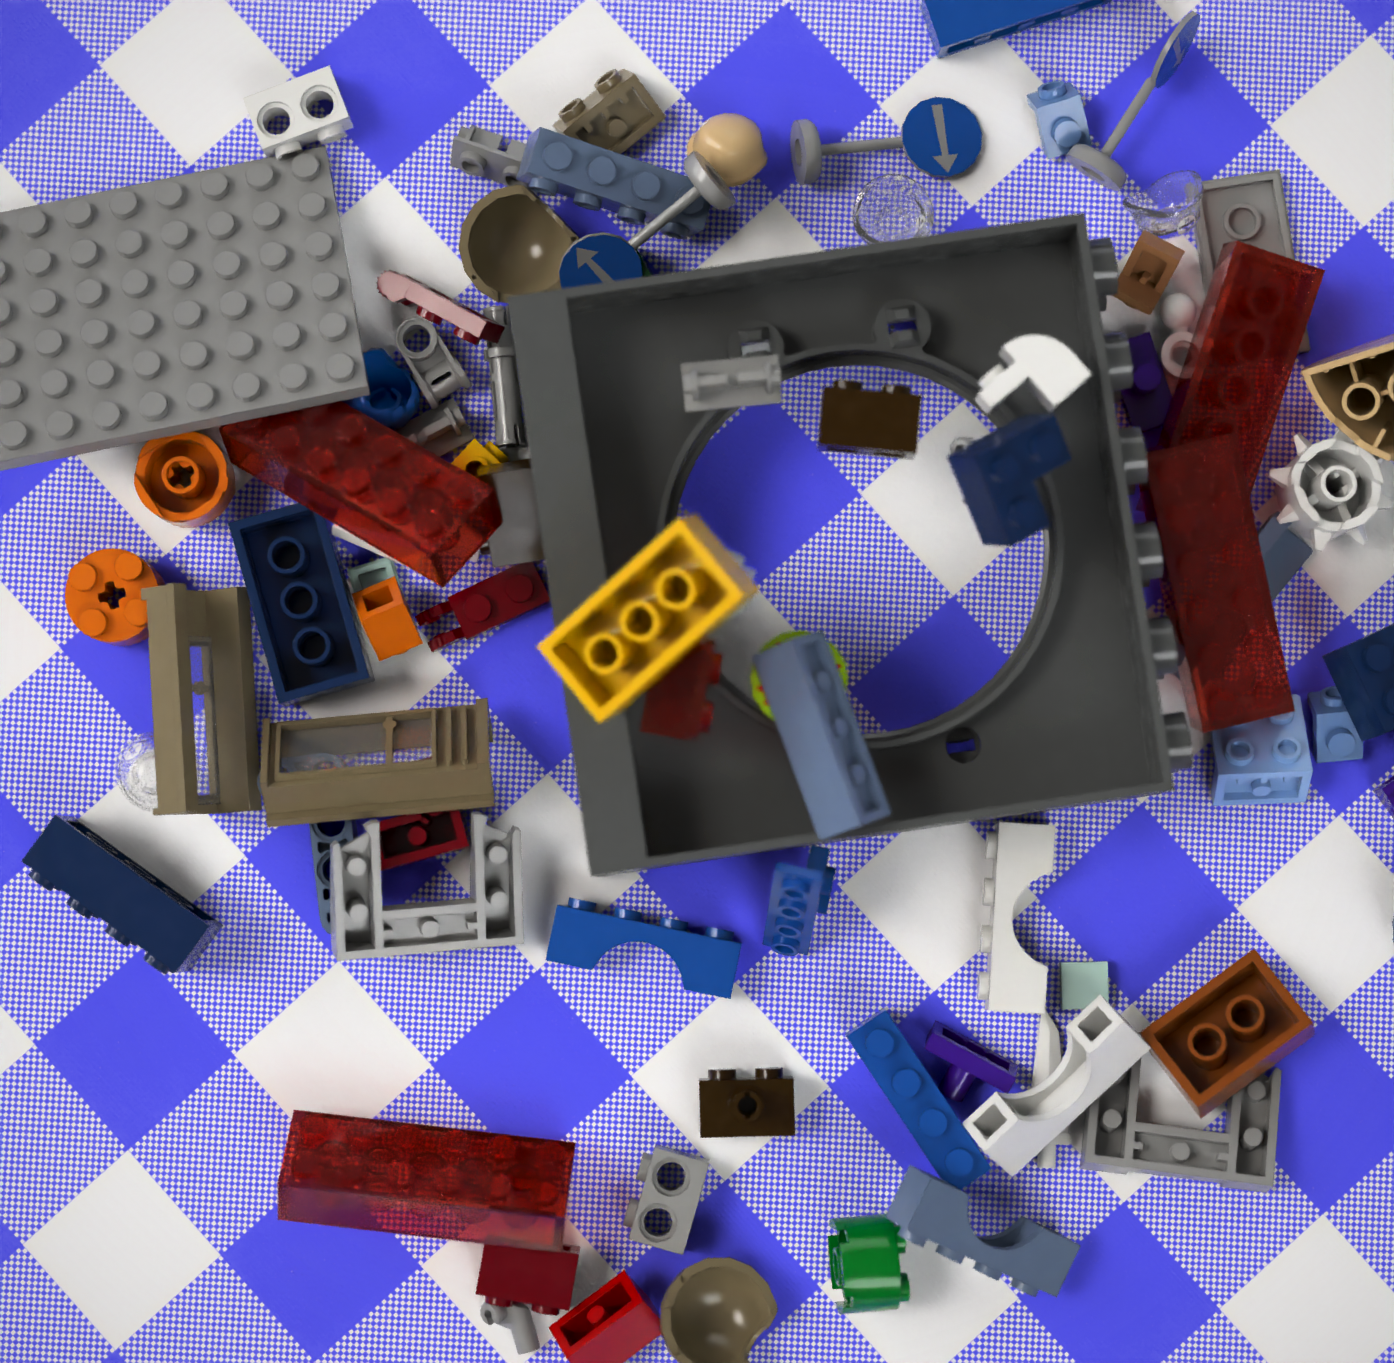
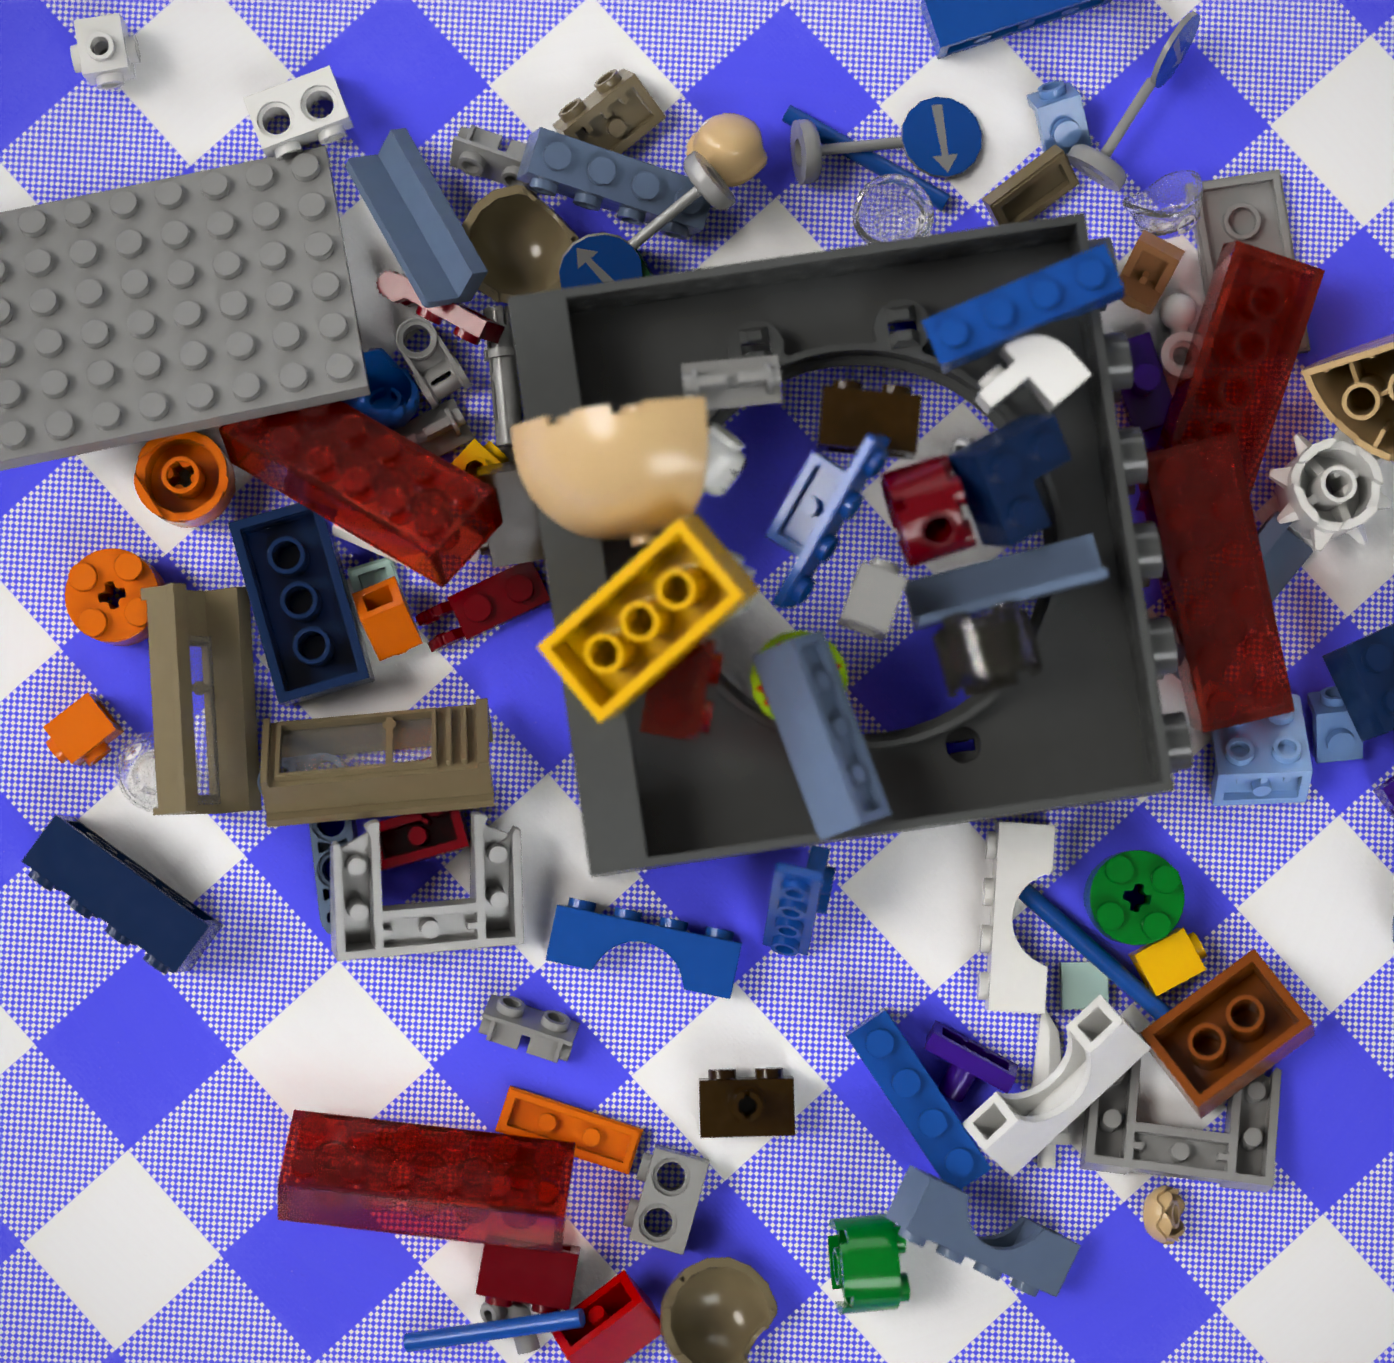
none -> orange brick [43,692,124,767]
none -> white brick [70,13,141,90]
none -> sand blue panel [345,128,488,308]
none -> blue bar [403,1308,586,1352]
none -> light grey hinge [478,994,580,1063]
none -> orange tile [495,1085,644,1175]
none -> tan brick [511,397,708,548]
none -> white head [700,423,746,498]
none -> blue bracket [765,434,891,609]
none -> blue bar [782,105,951,211]
none -> light grey brick [837,557,909,641]
none -> dark red brick [880,455,976,568]
none -> sand blue panel [904,533,1110,631]
none -> blue arch [922,243,1124,374]
none -> clear smoke brick [933,600,1044,697]
none -> dark tan tile [982,144,1080,226]
none -> blue bar [1018,884,1171,1020]
none -> green brick [1084,850,1185,945]
none -> yellow brick [1128,928,1207,997]
none -> tan plate [1143,1185,1185,1244]

